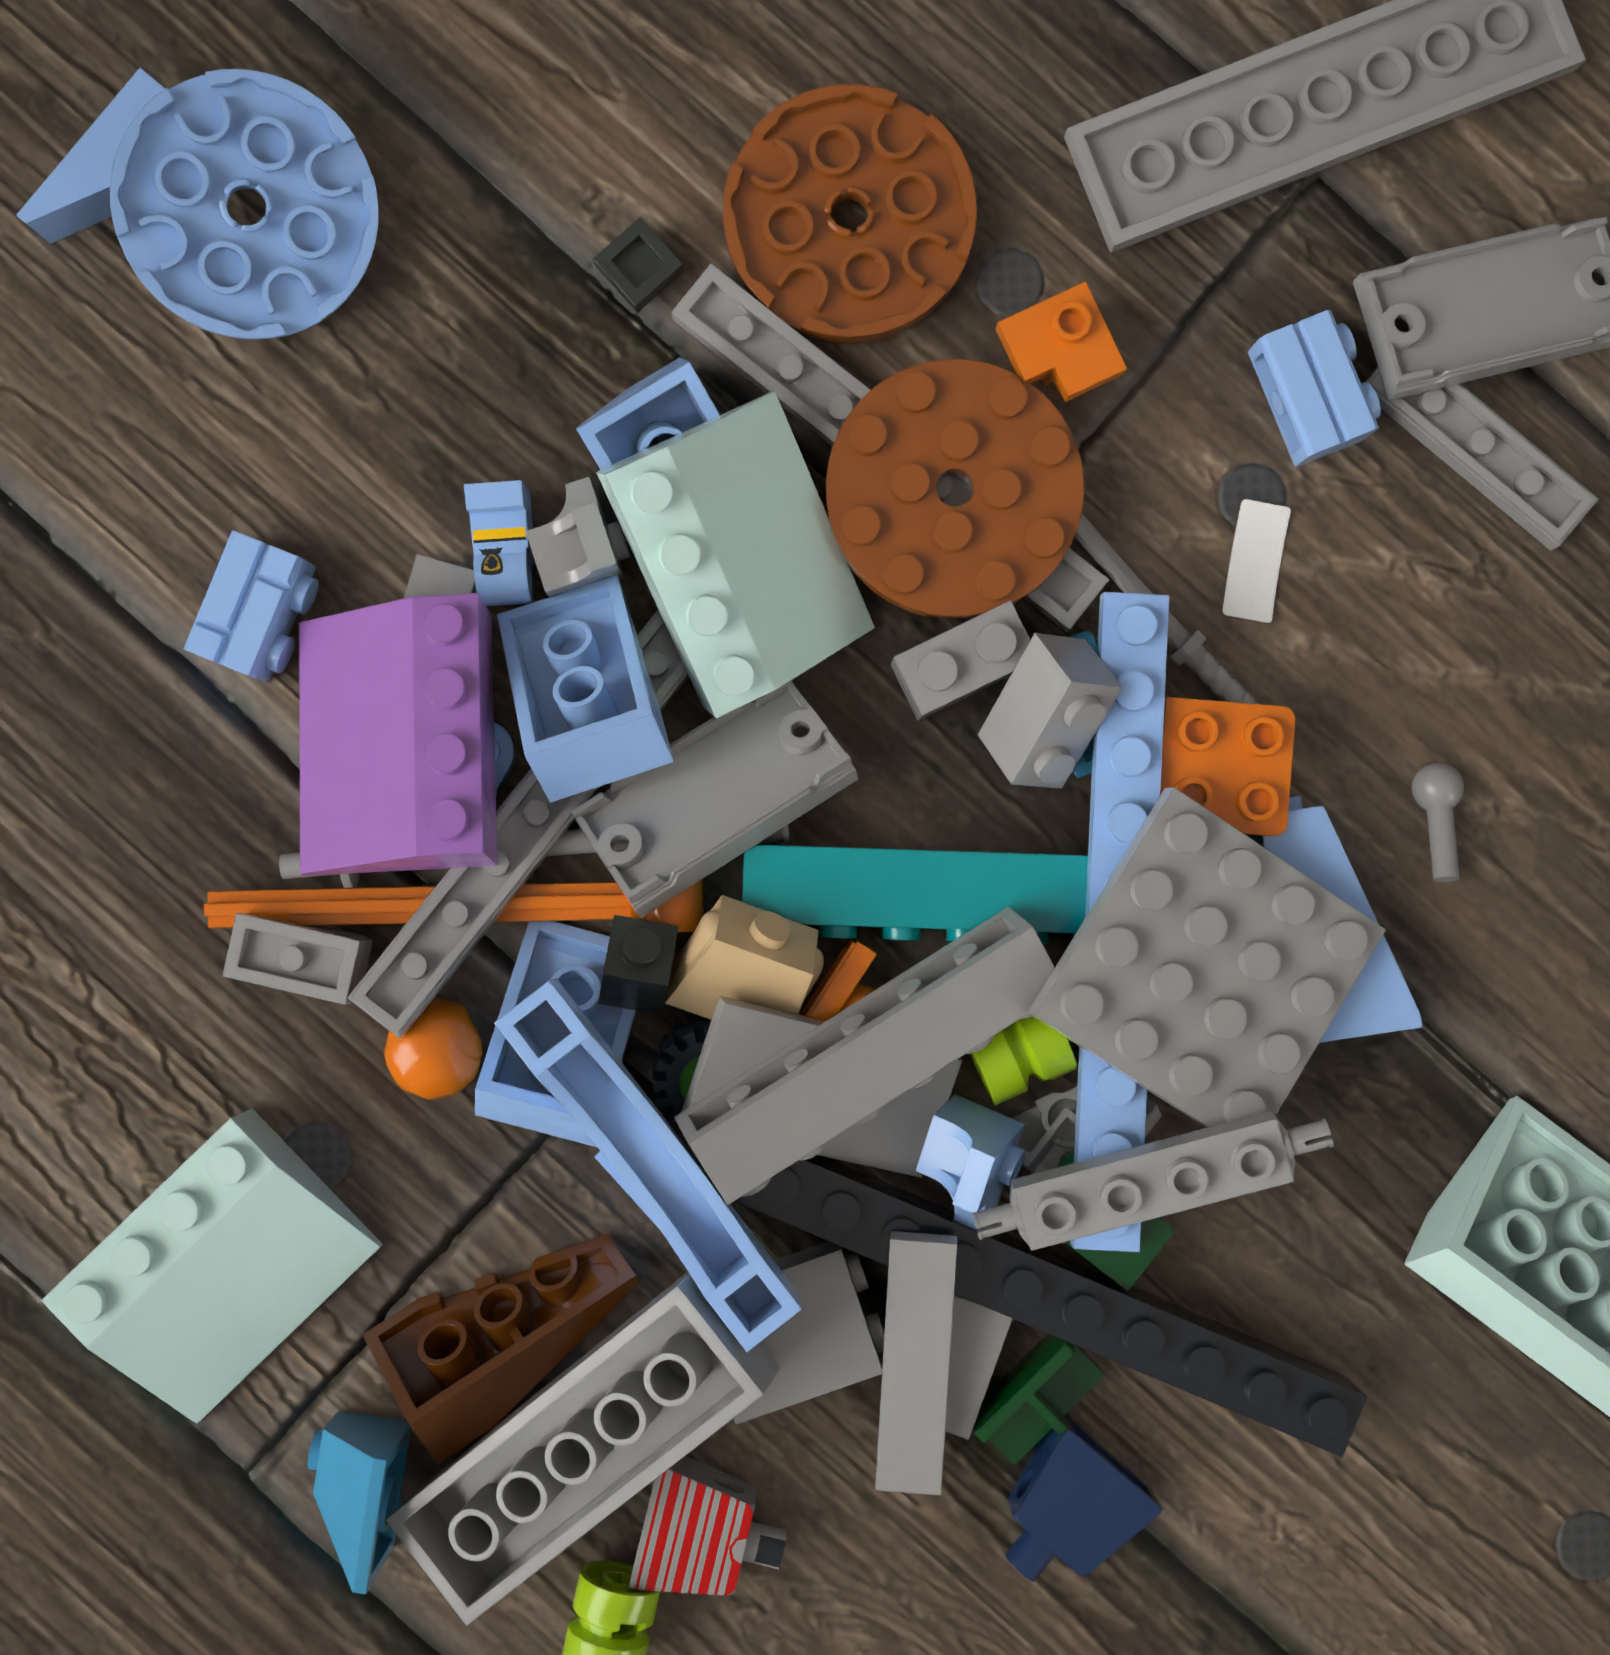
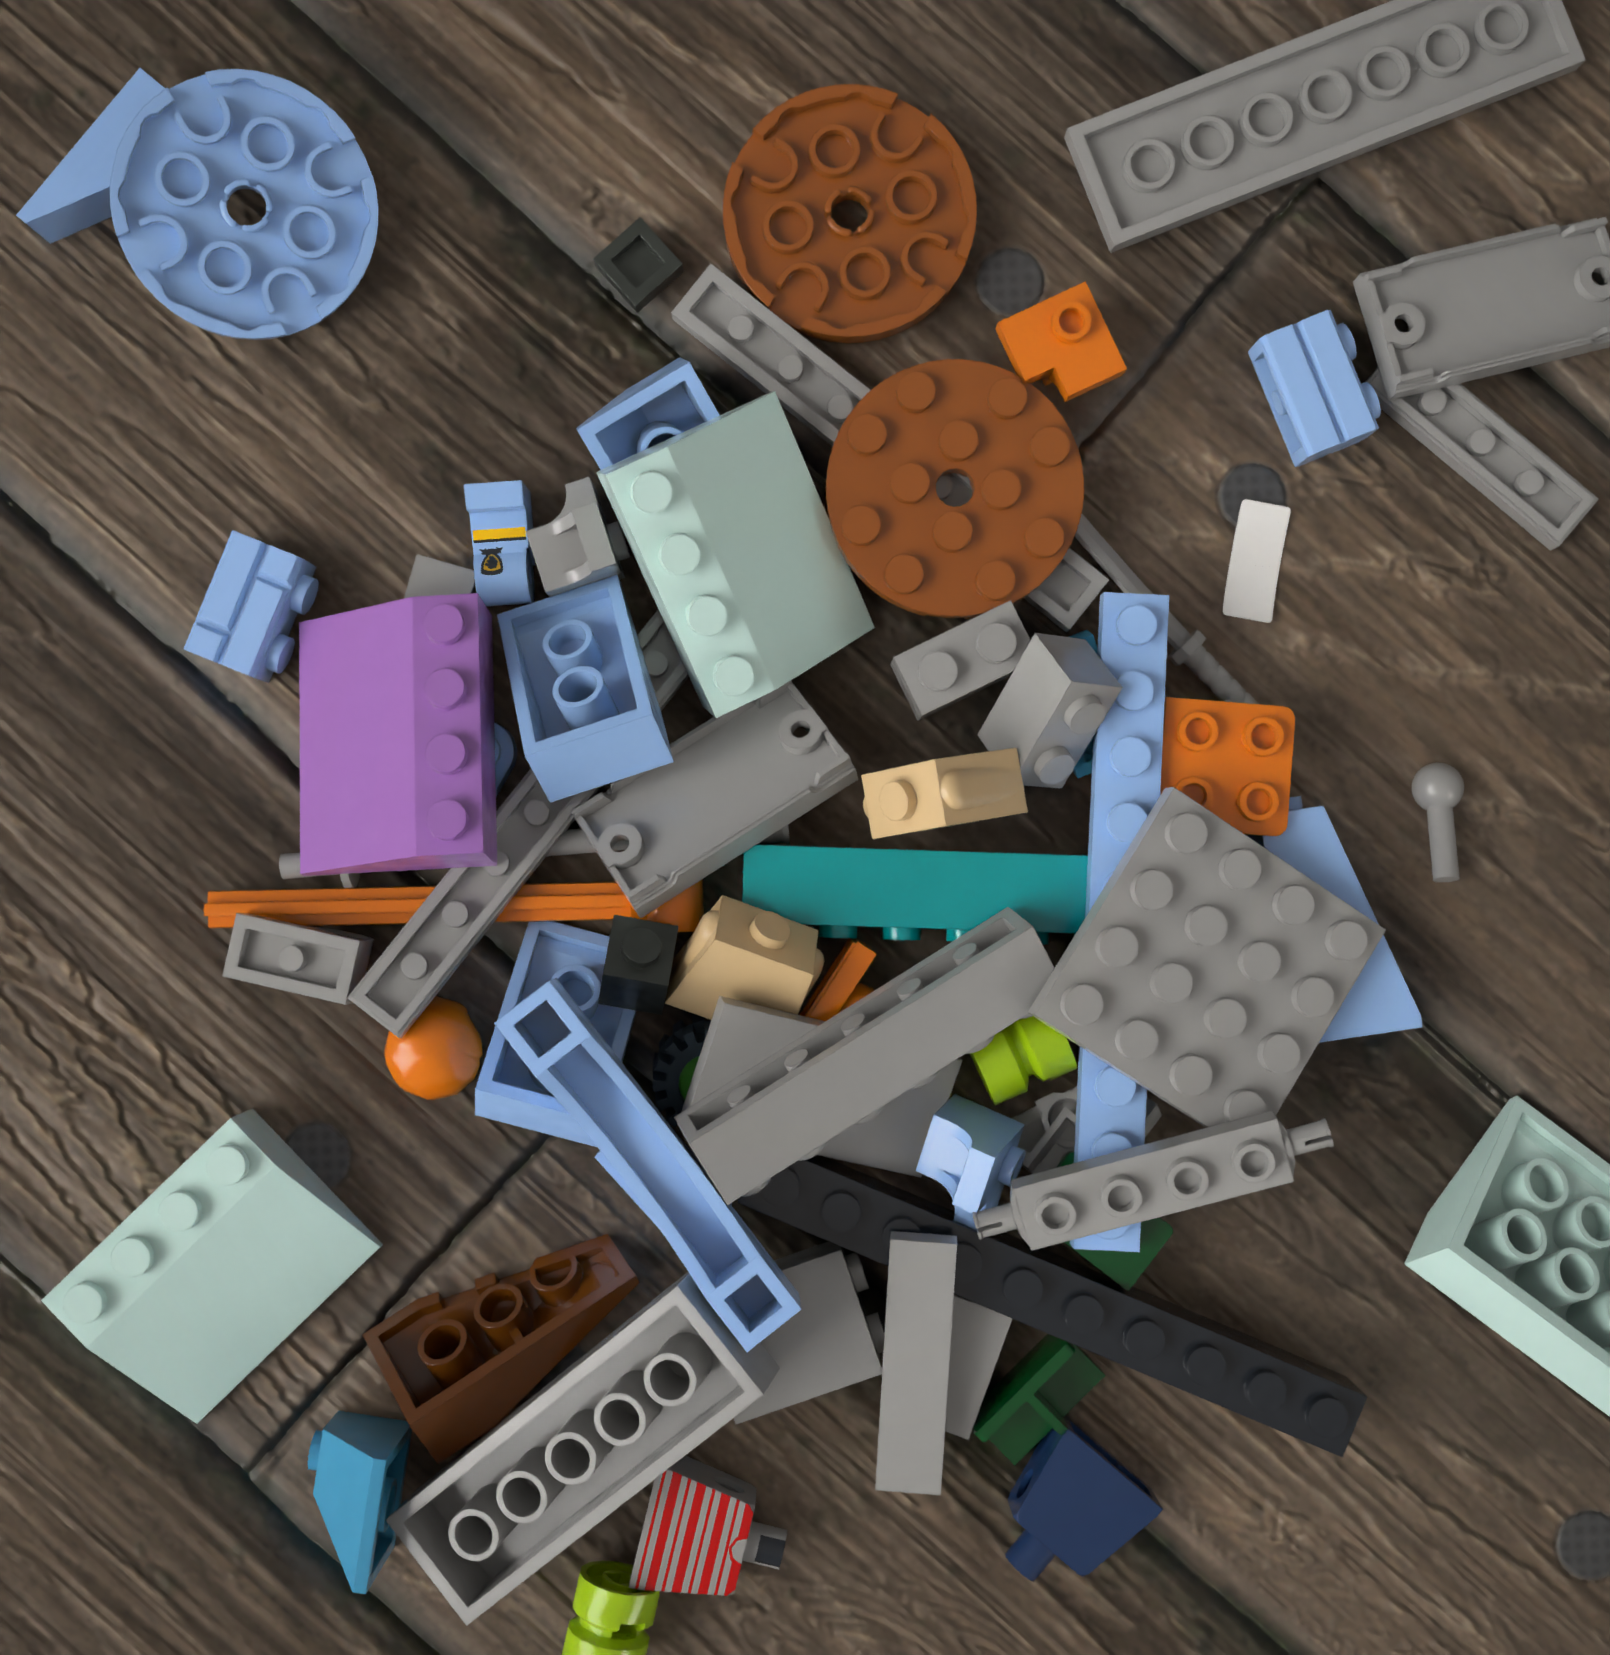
none -> tan torso [861,748,1028,839]

